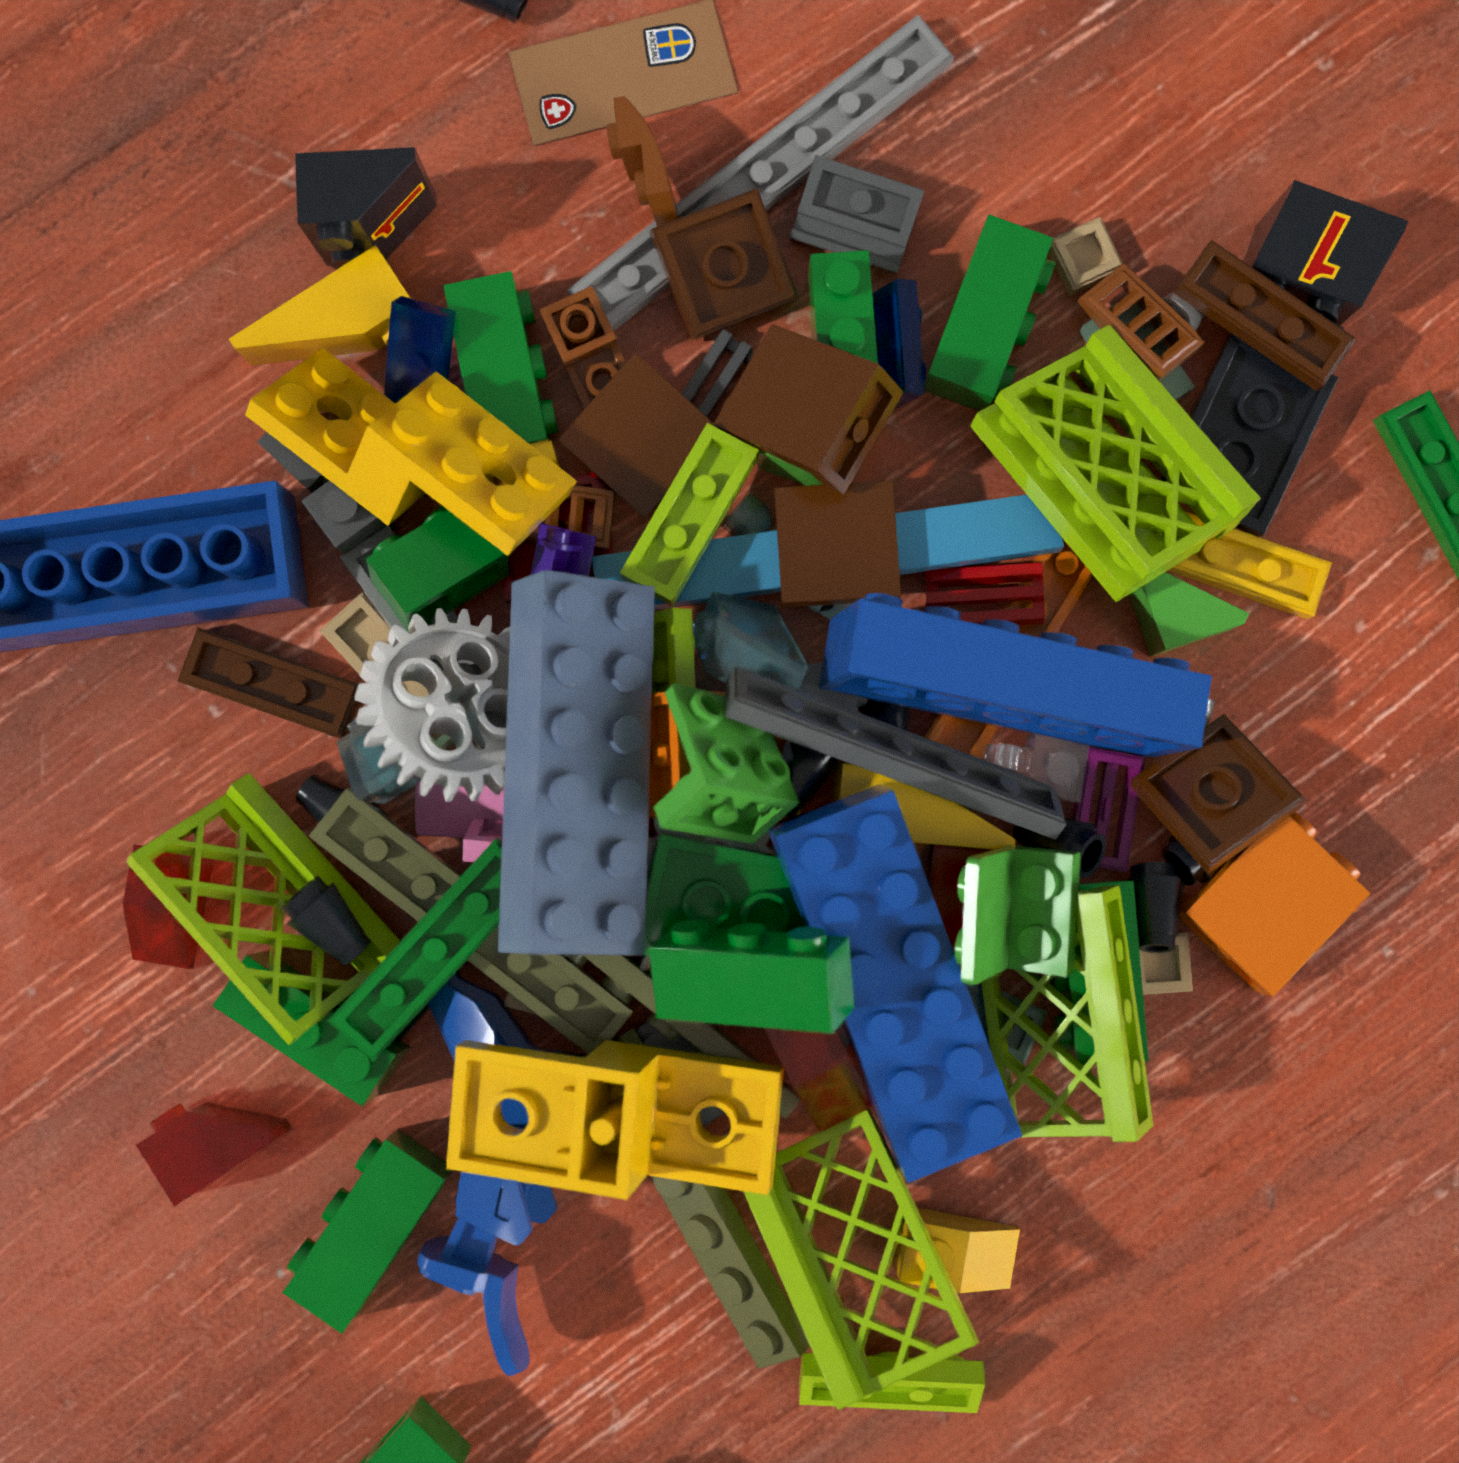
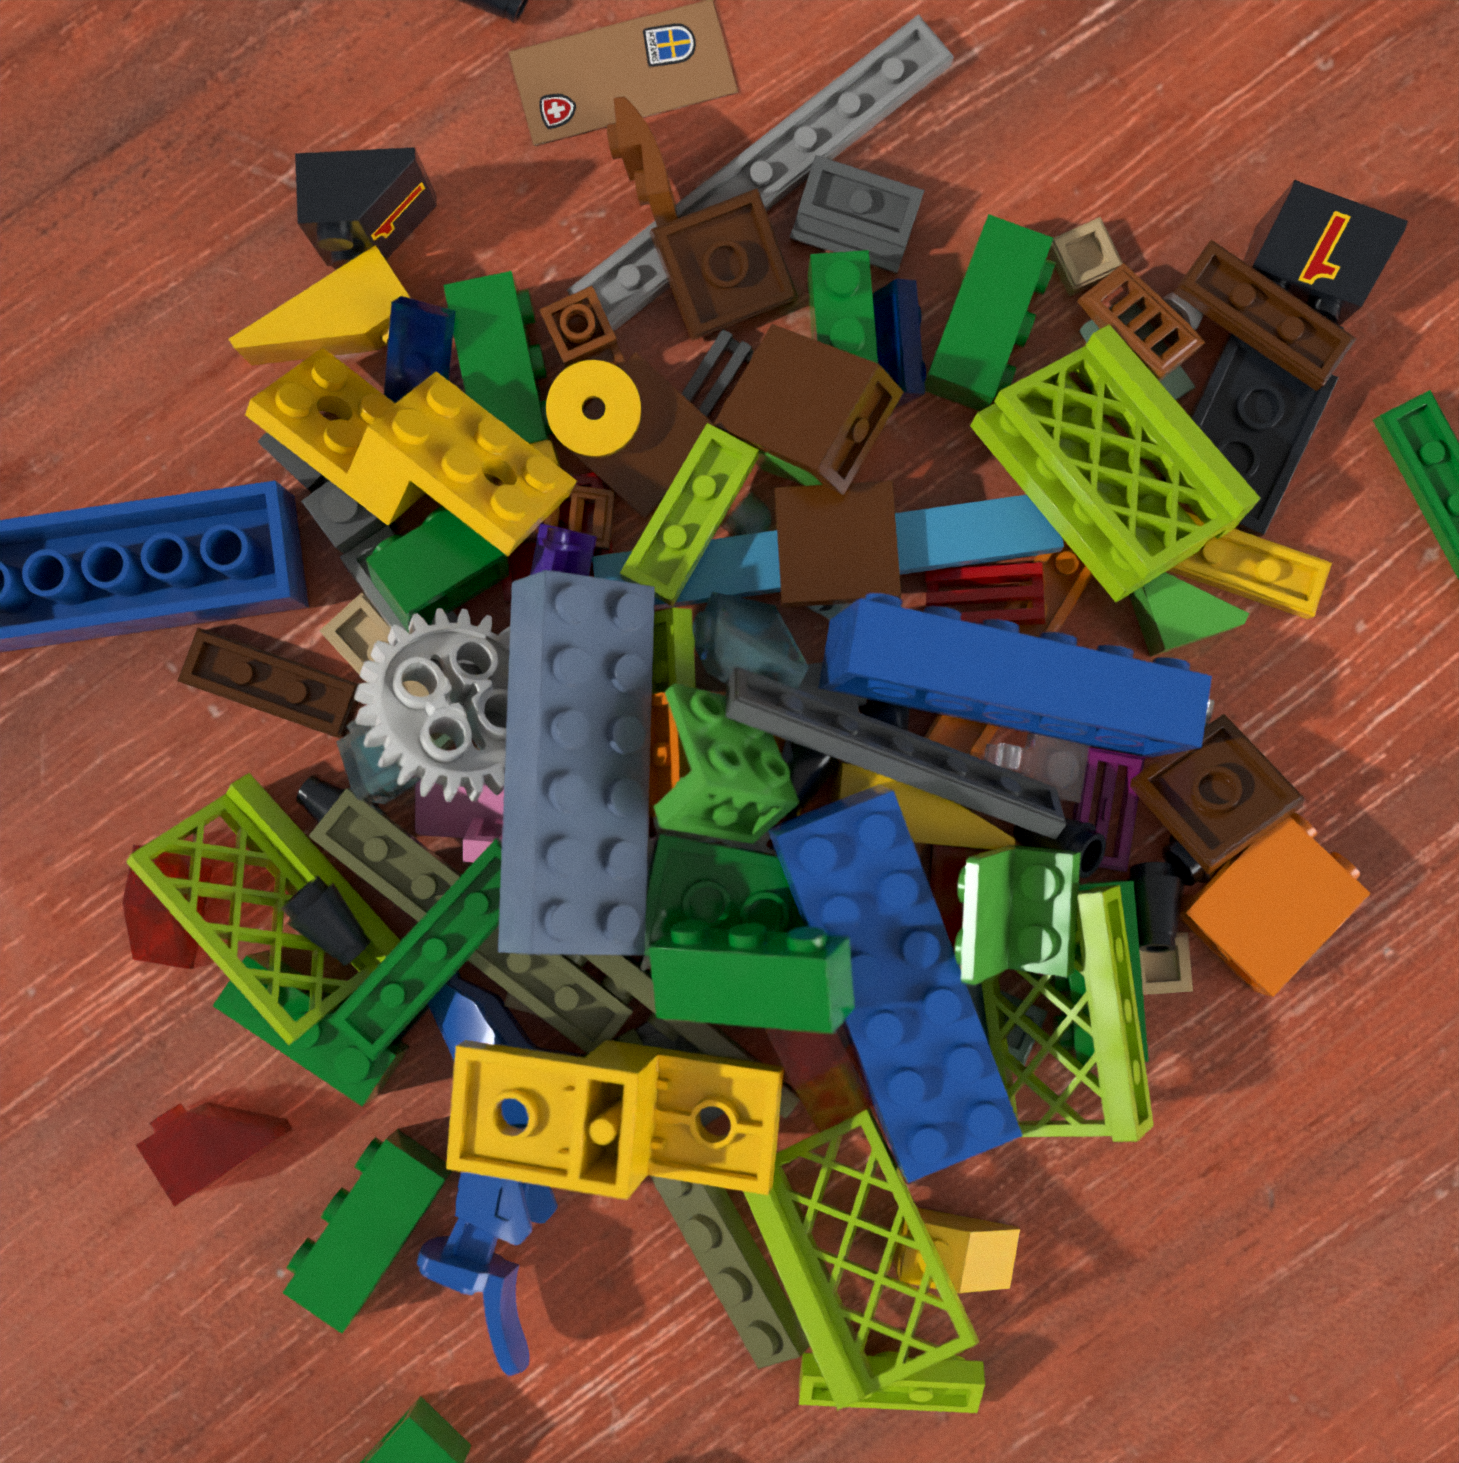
none -> yellow piece [546,360,641,458]

